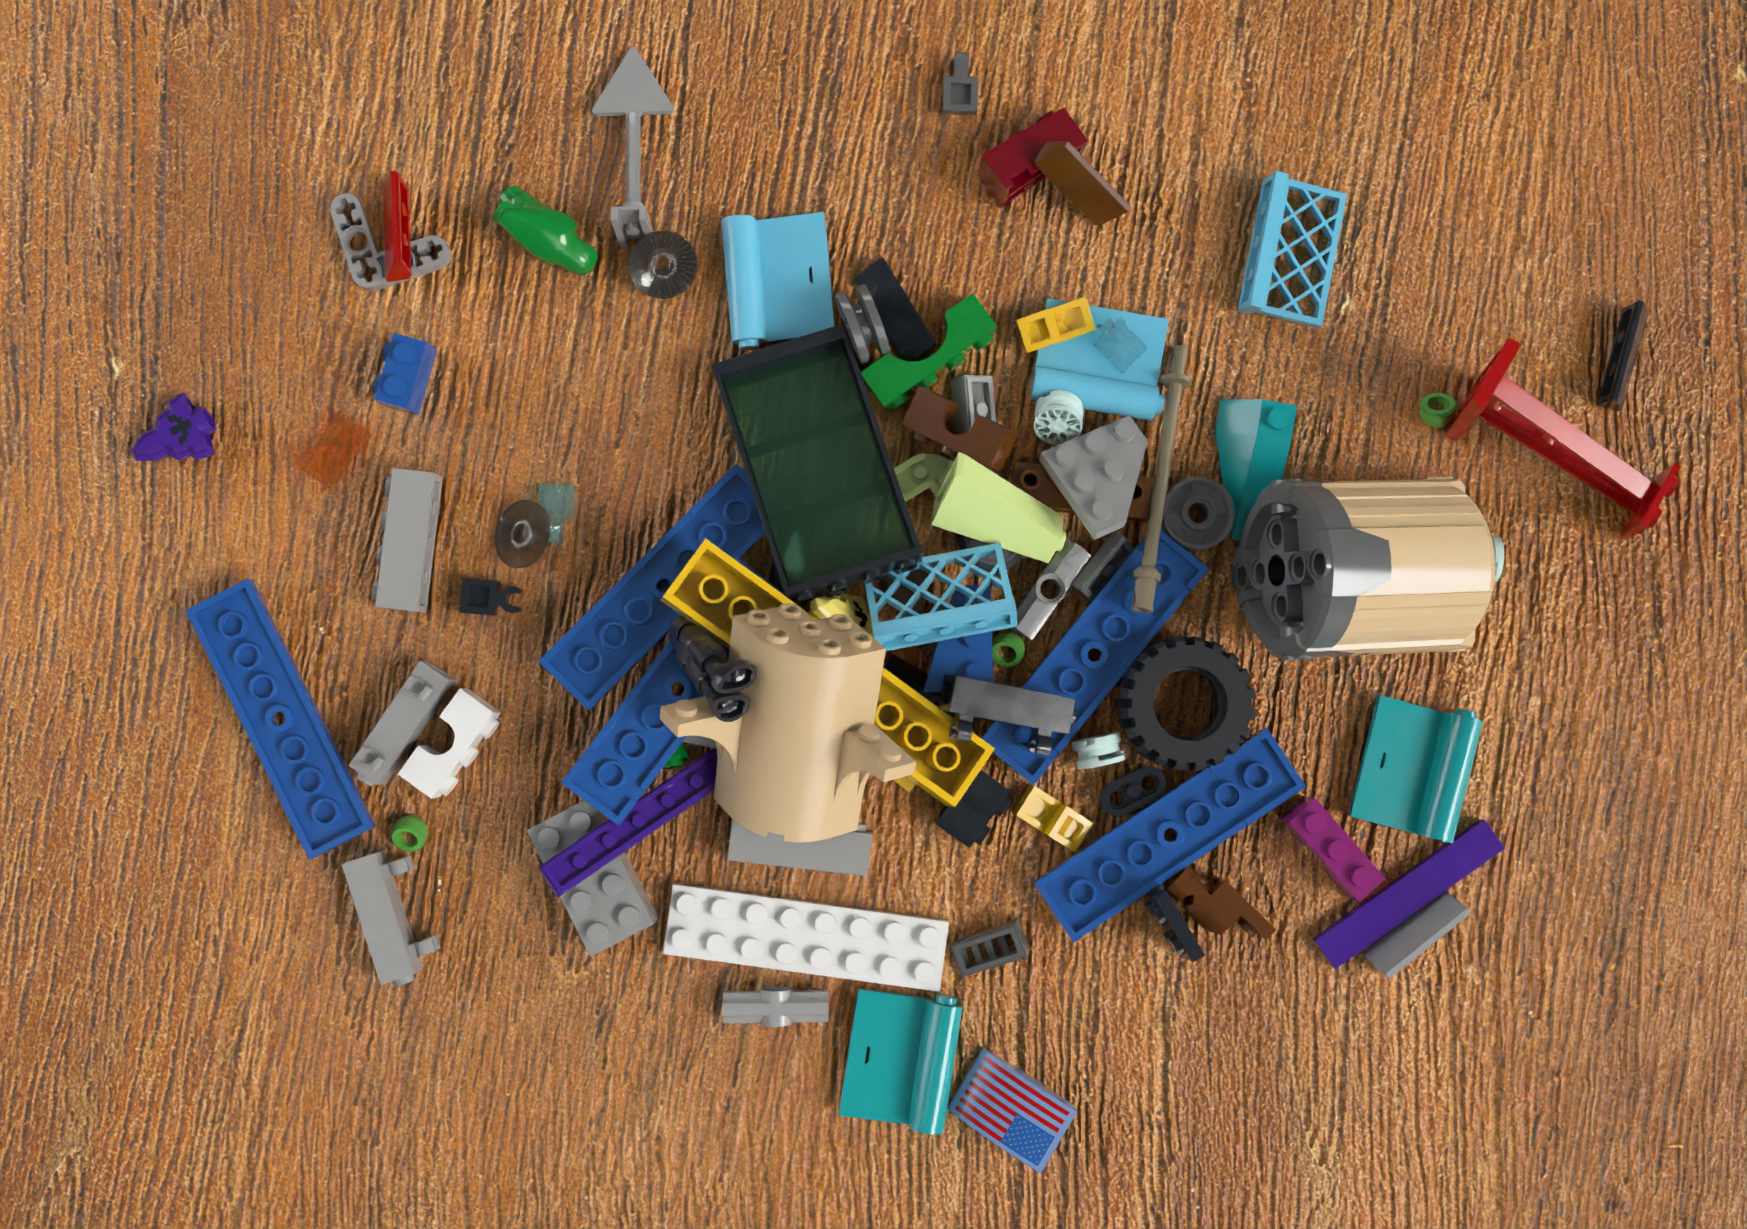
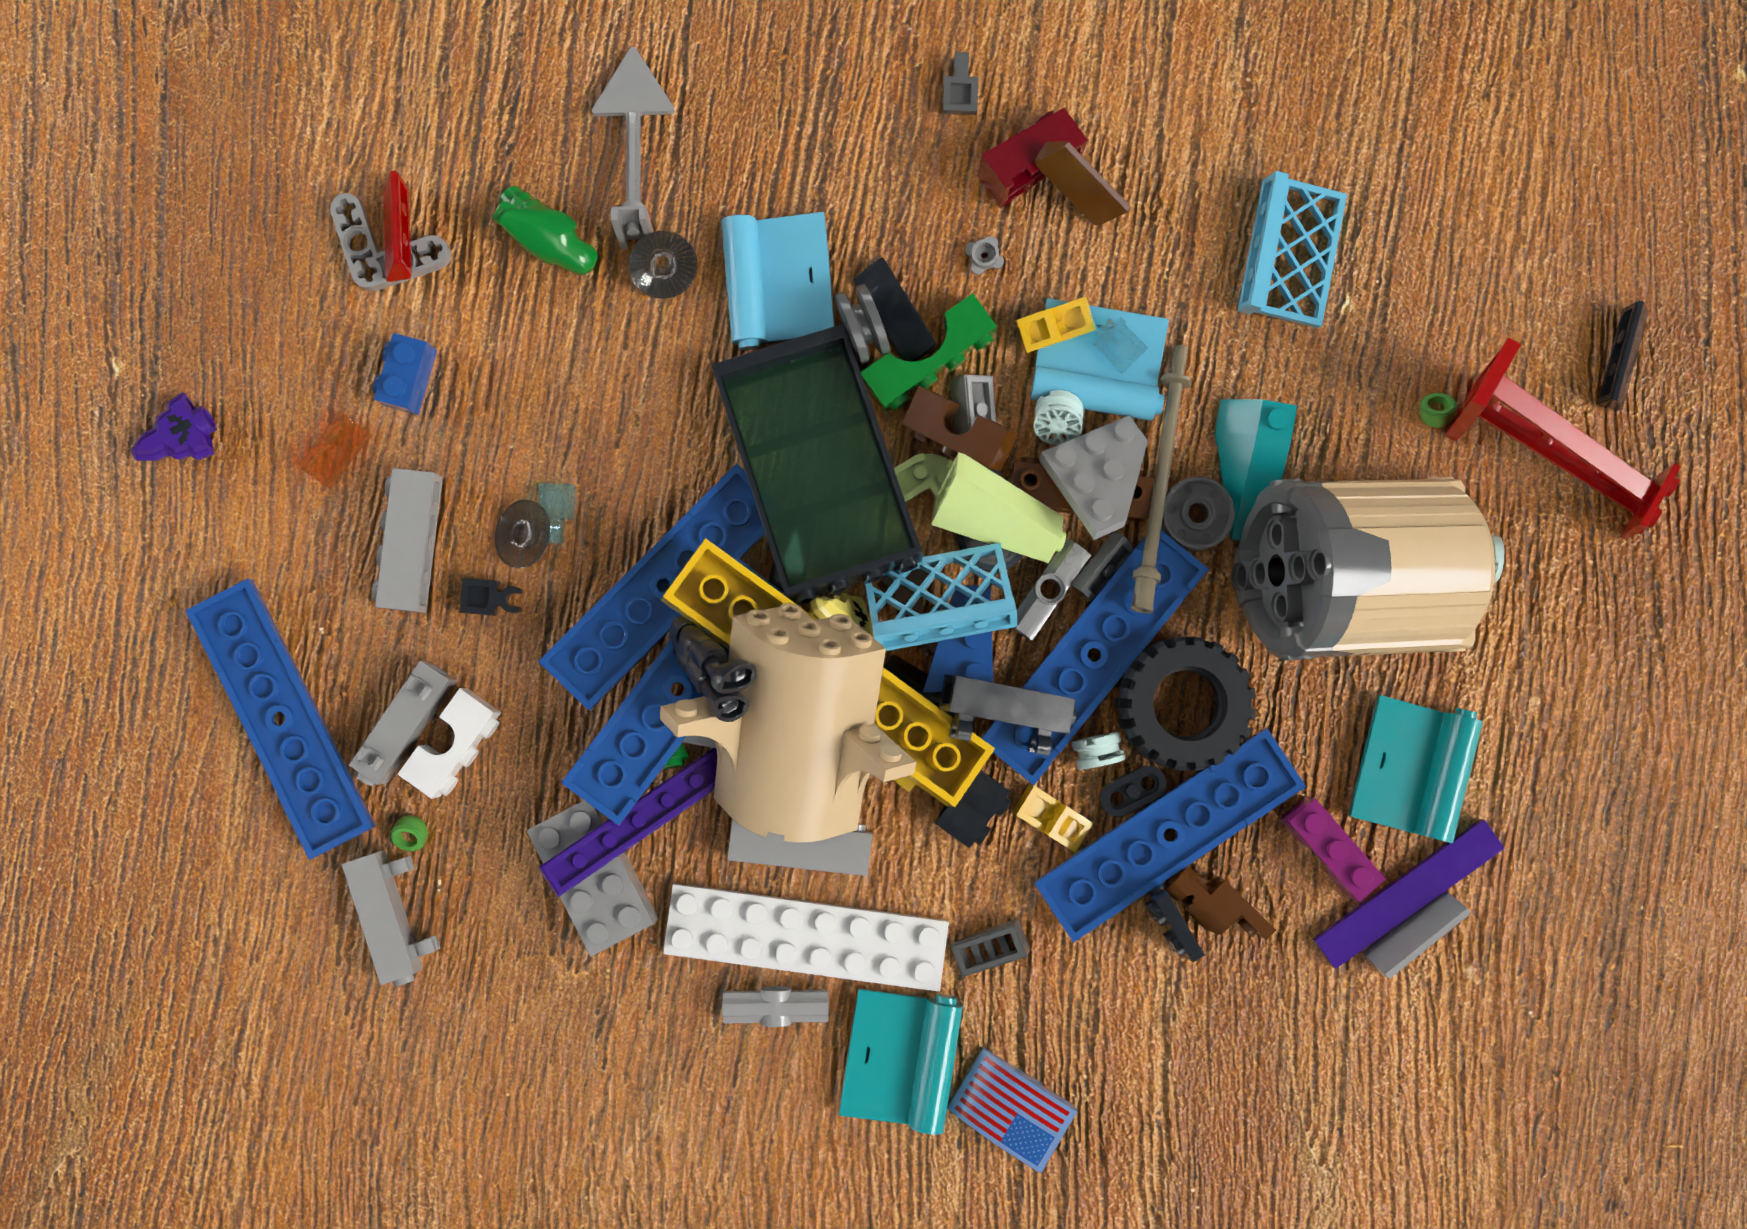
bright green piece [992,631,1025,668] -> none
none -> light grey plate [965,236,1004,275]

